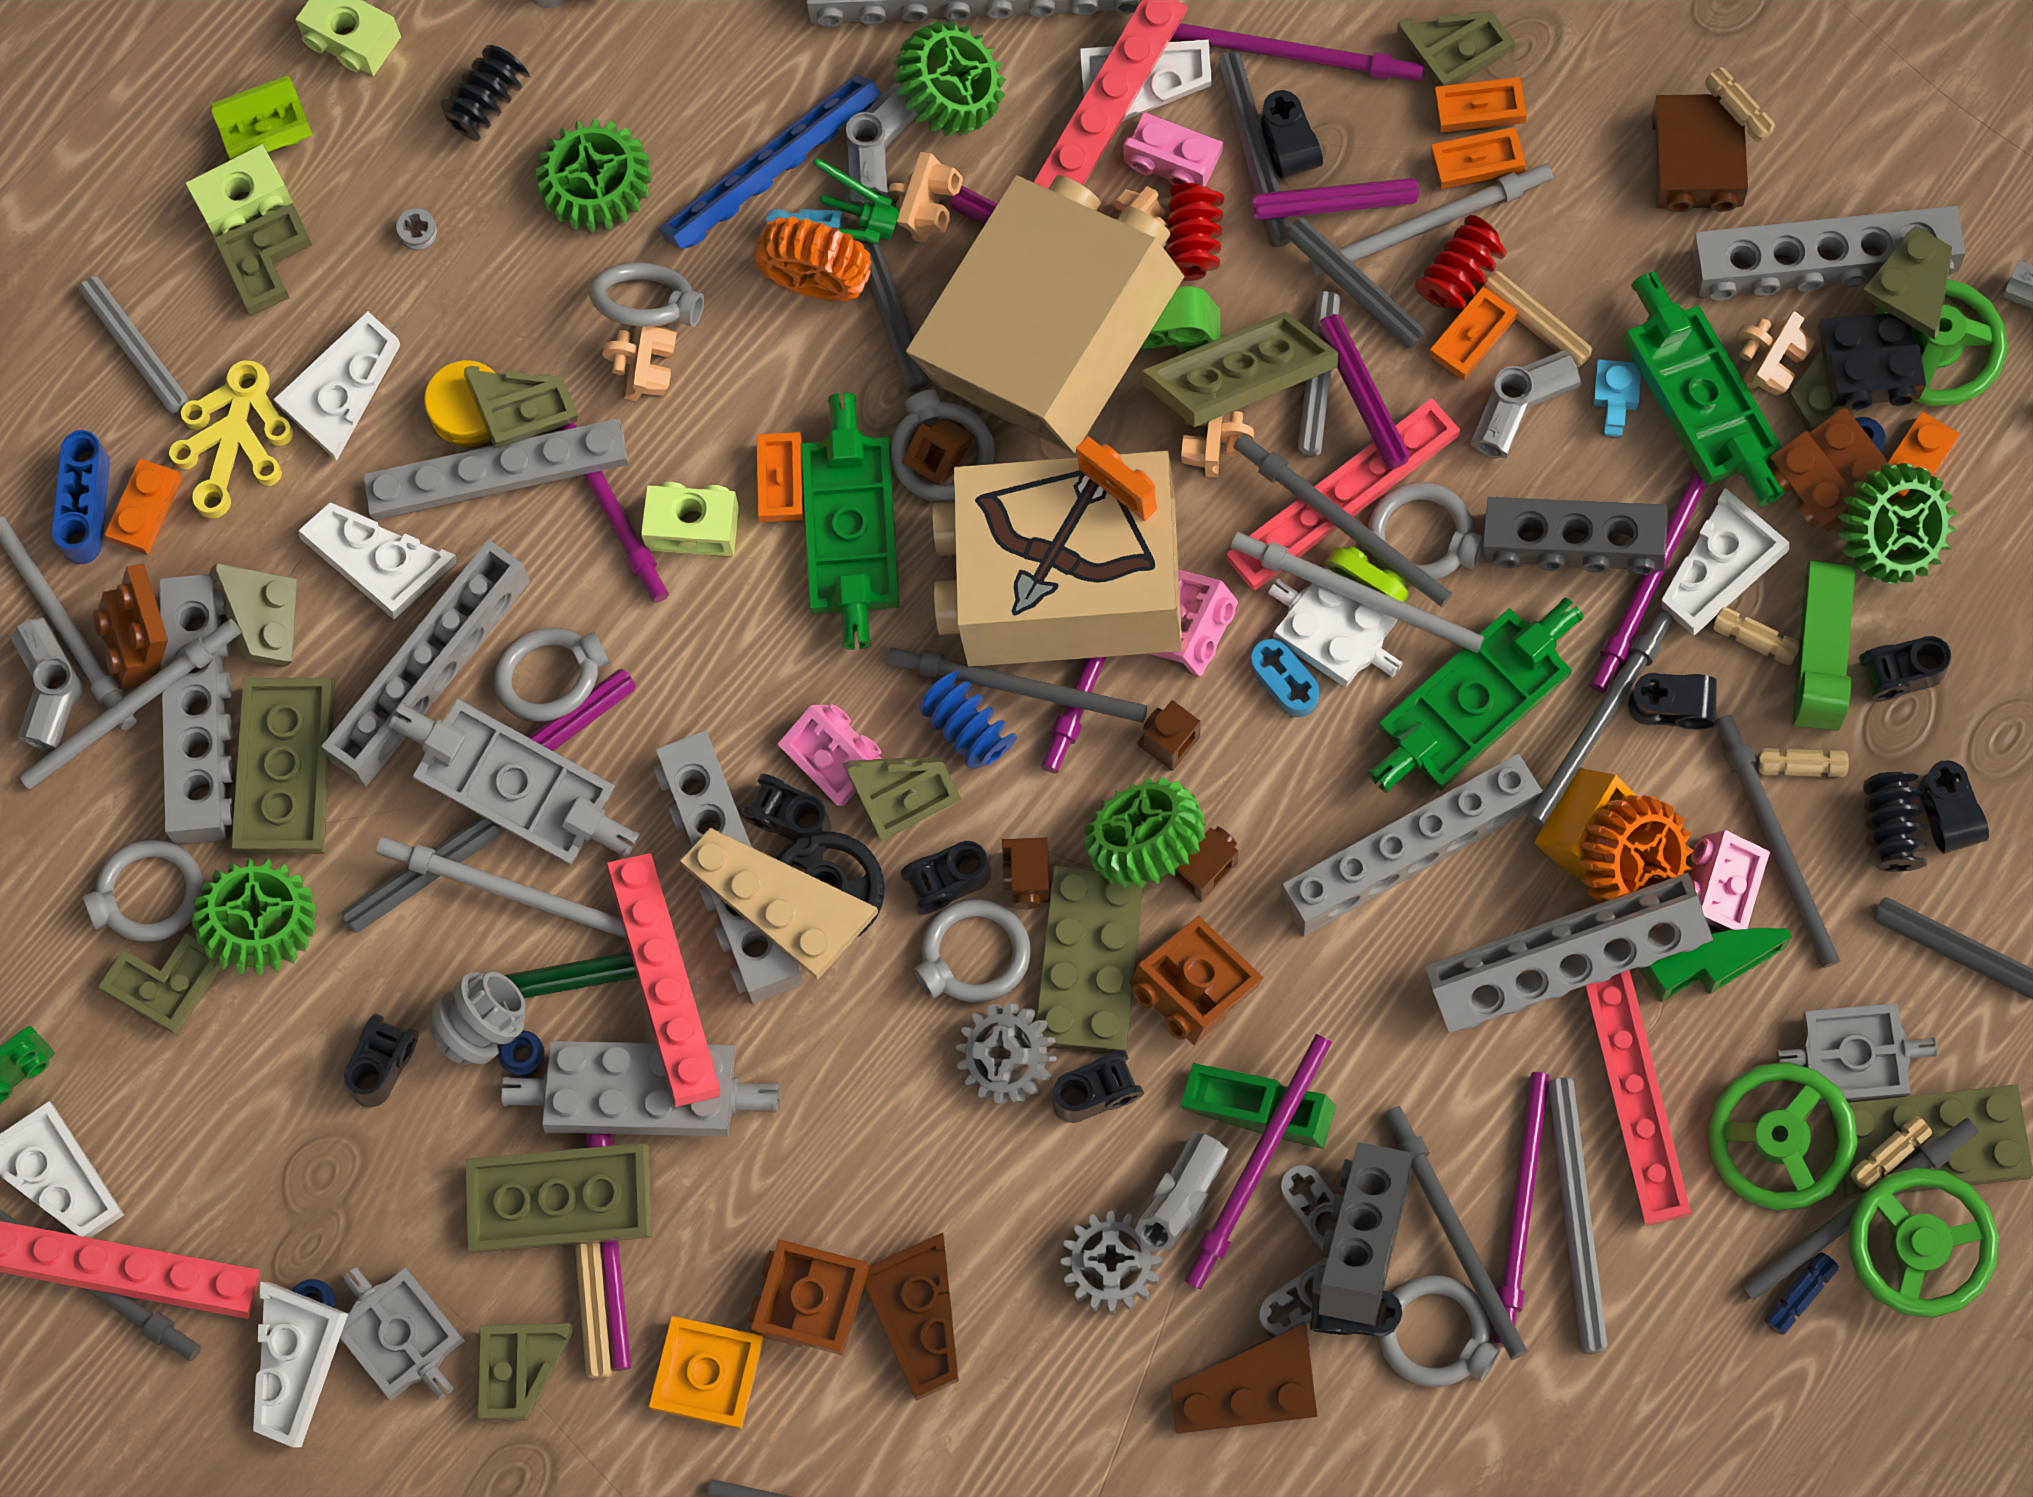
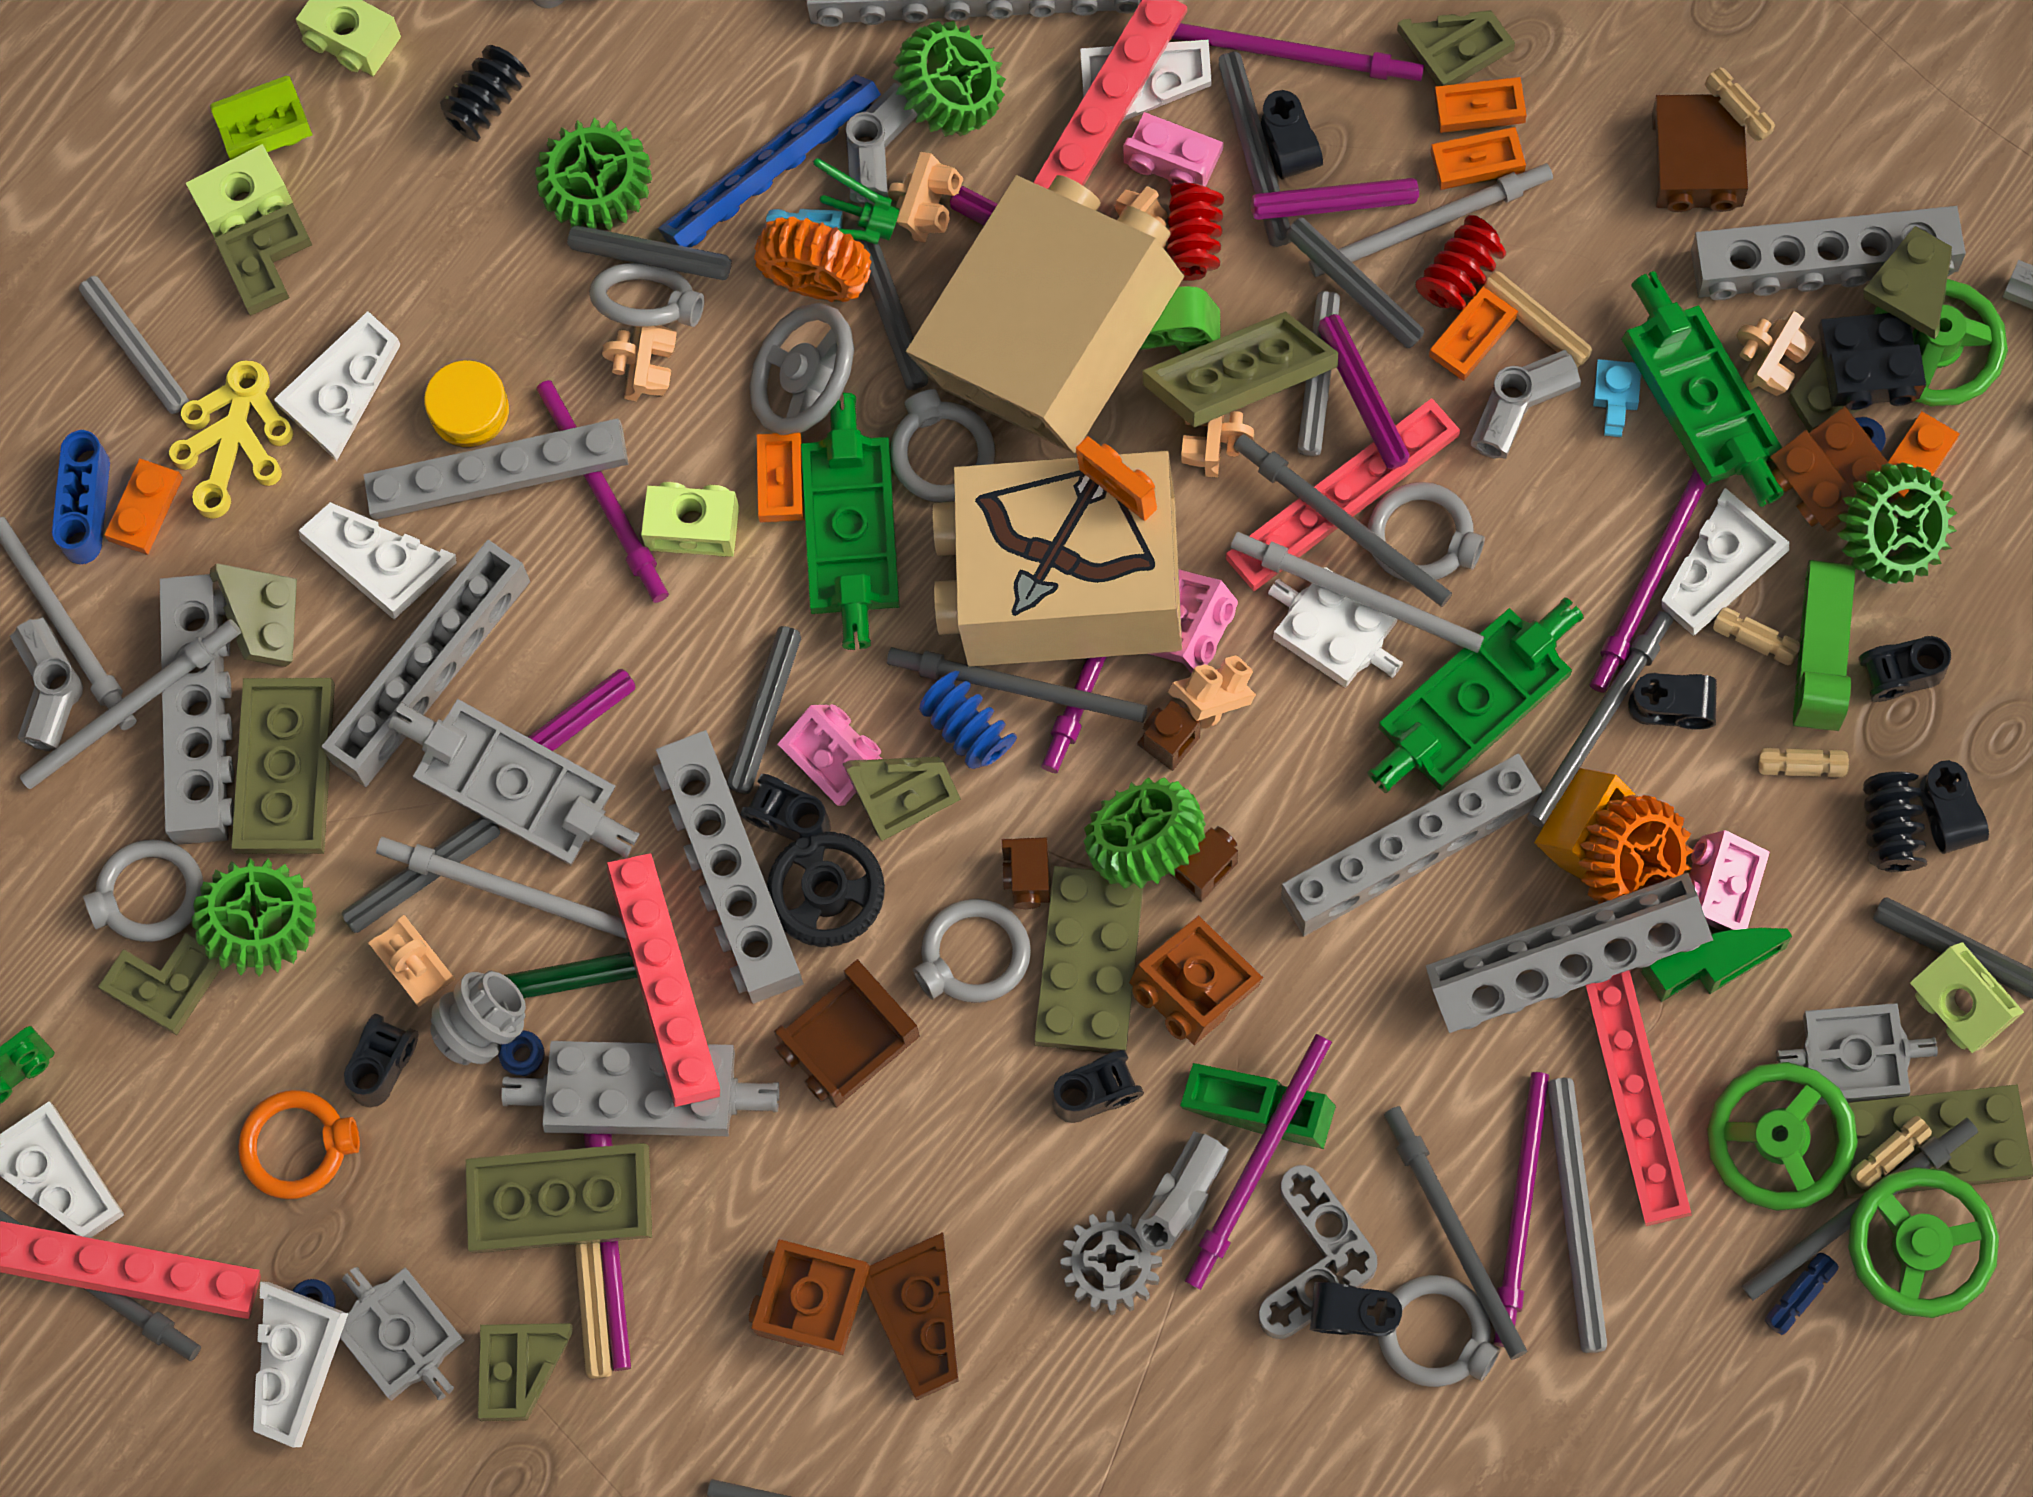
dark orange plate [93,564,168,689] -> none
light grey bush [396,208,437,250] -> none
olive wing [464,366,578,449] -> none
light grey piece [494,628,610,722] -> none
light orange plate [649,1316,764,1430] -> none
tan wing [680,828,878,980] -> none
black piece [900,841,991,915] -> none
reddish brown brick [901,419,975,485] -> none
light grey gear [956,1003,1057,1103] -> none
reddish brown wing [1170,1321,1318,1434] -> none
dark azure beam [1251,639,1319,717] -> none
dark grey brick [1312,1142,1413,1325] -> none
lime plate [1324,546,1409,603] -> none
dark grey brick [1483,497,1668,575] -> none
dark grey bar [1716,715,1840,968] -> none
none -> orange piece [238,1090,360,1199]
none -> light nougat hips [368,915,455,1007]
none -> dark grey axle [567,225,732,280]
none -> dark grey axle [727,626,801,794]
none -> light grey piece [749,303,854,435]
none -> reddish brown panel [774,959,920,1108]
none -> light nougat hips [1168,655,1256,729]
none -> yellowish green brick [1910,942,2024,1053]

